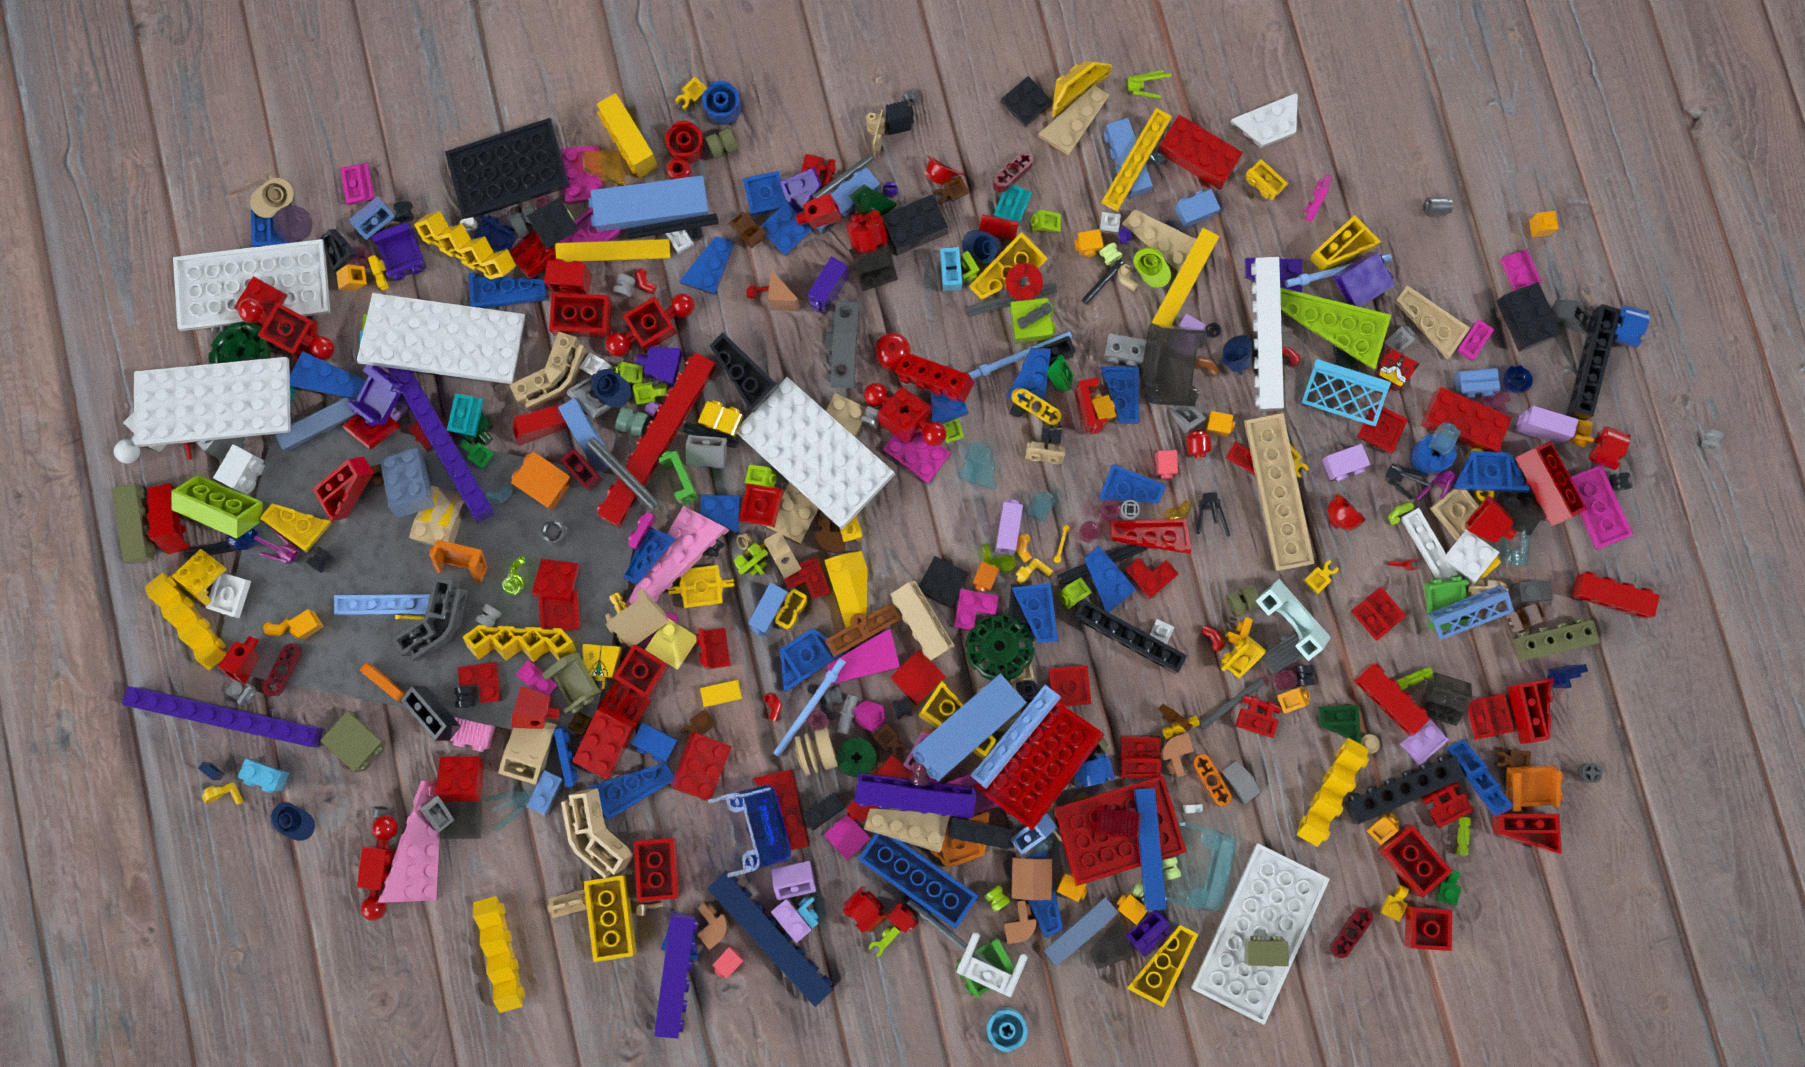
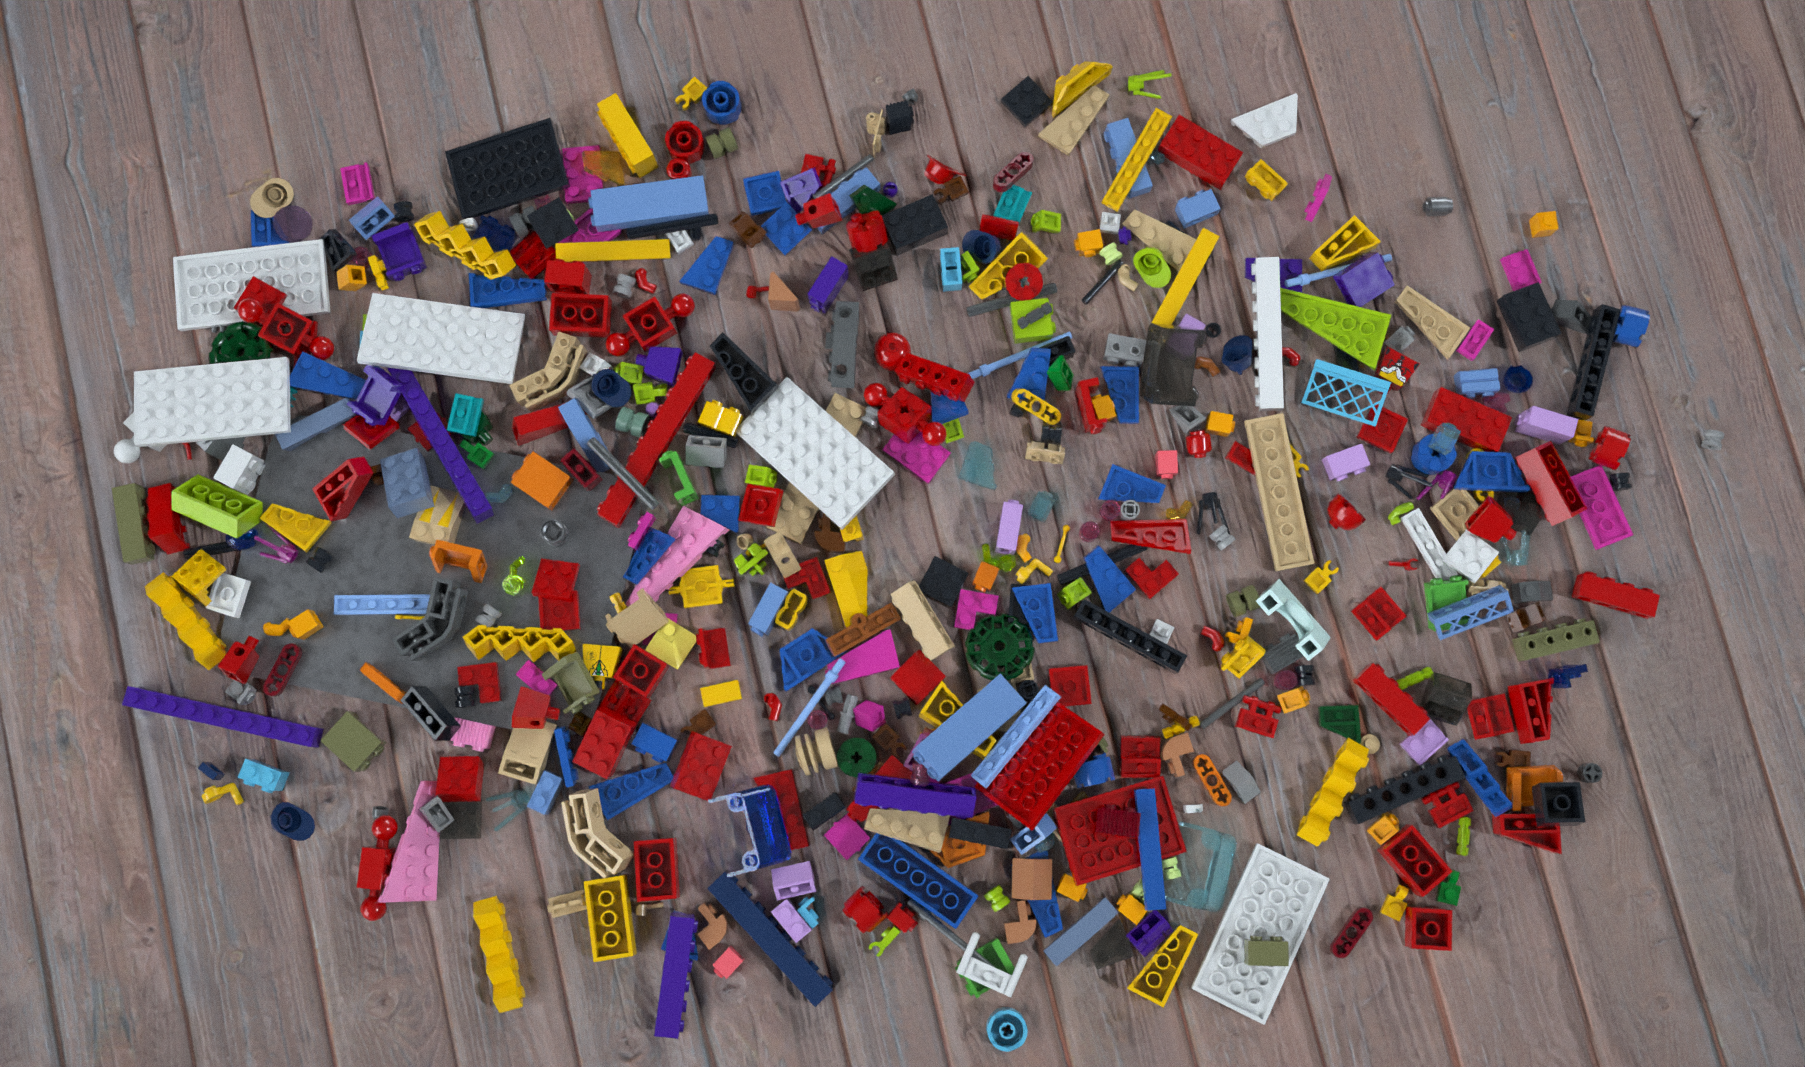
none -> light grey wheel [1209,524,1236,551]
none -> black brick [1532,782,1586,827]

